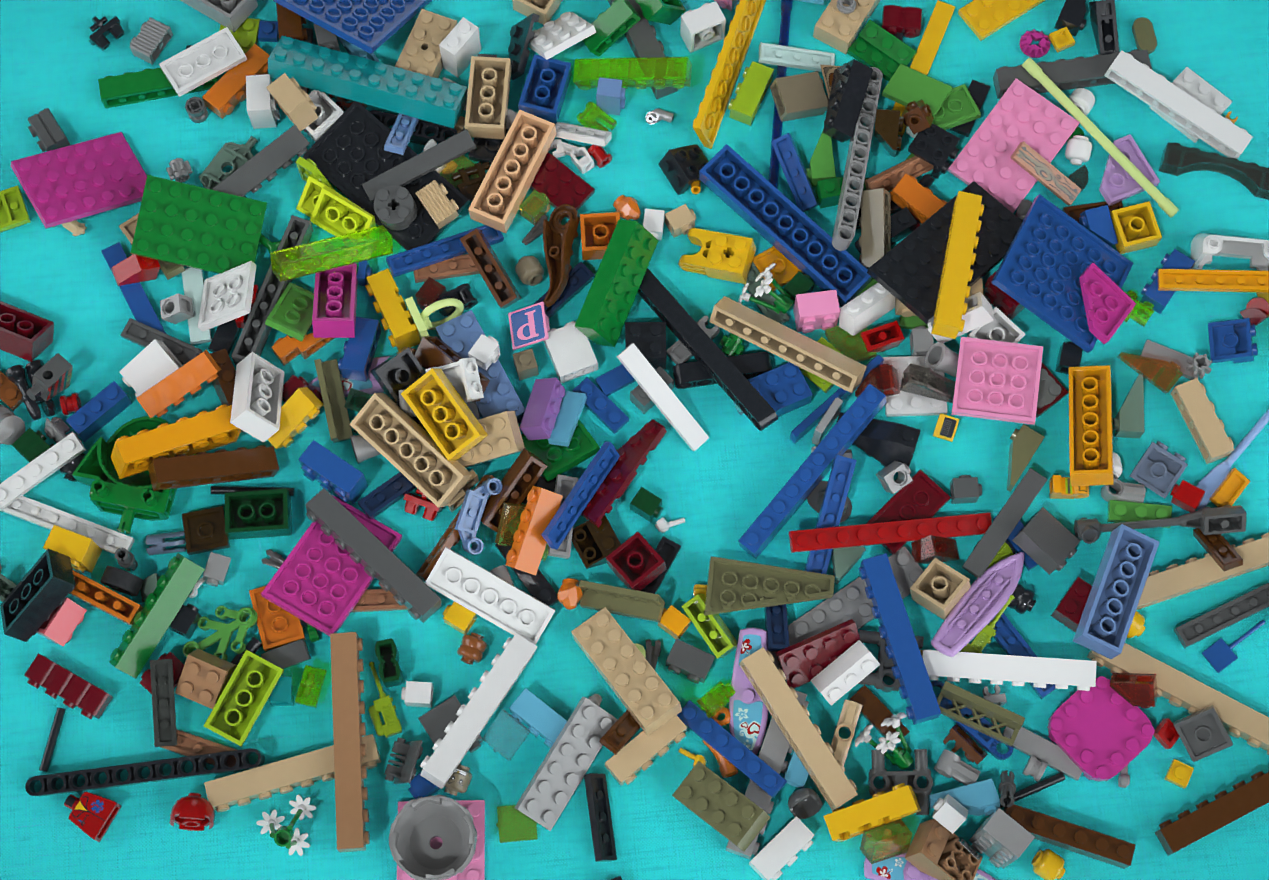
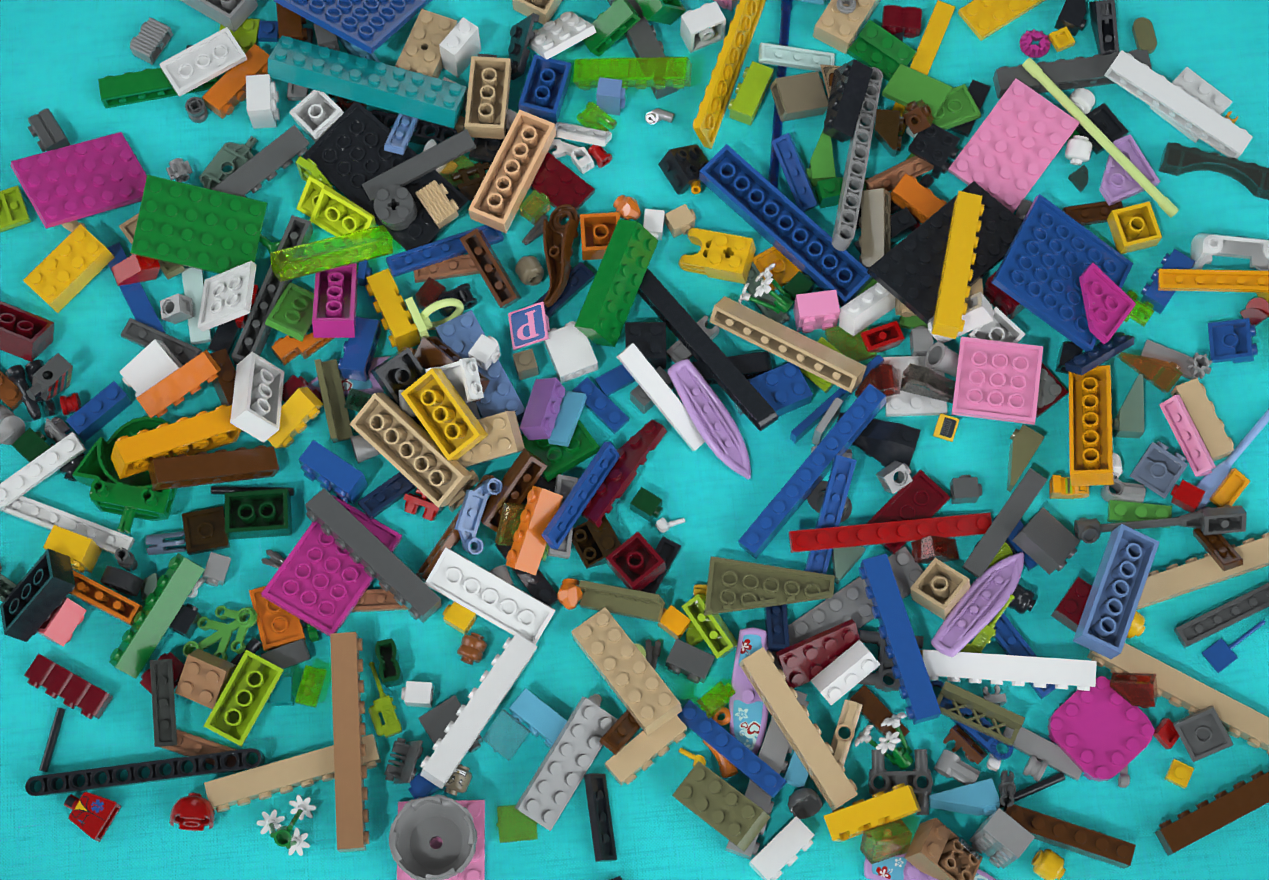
black hips [89,16,124,51] -> none
tan brick [266,73,319,132] -> none
green gear [719,333,745,357] -> none
white brick [932,794,969,834] -> none
nougat tile [1010,141,1082,206] -> none
blue slope [1079,205,1118,247] -> none
none -> yellow brick [23,224,115,313]
none -> lavender piece [667,359,751,479]
none -> lime tile [686,622,704,646]
none -> white hand [986,754,1001,772]
none -> dark blue plate [1065,332,1134,375]
none -> black plate [1075,103,1129,155]
none -> bright pink fence [1159,395,1216,477]

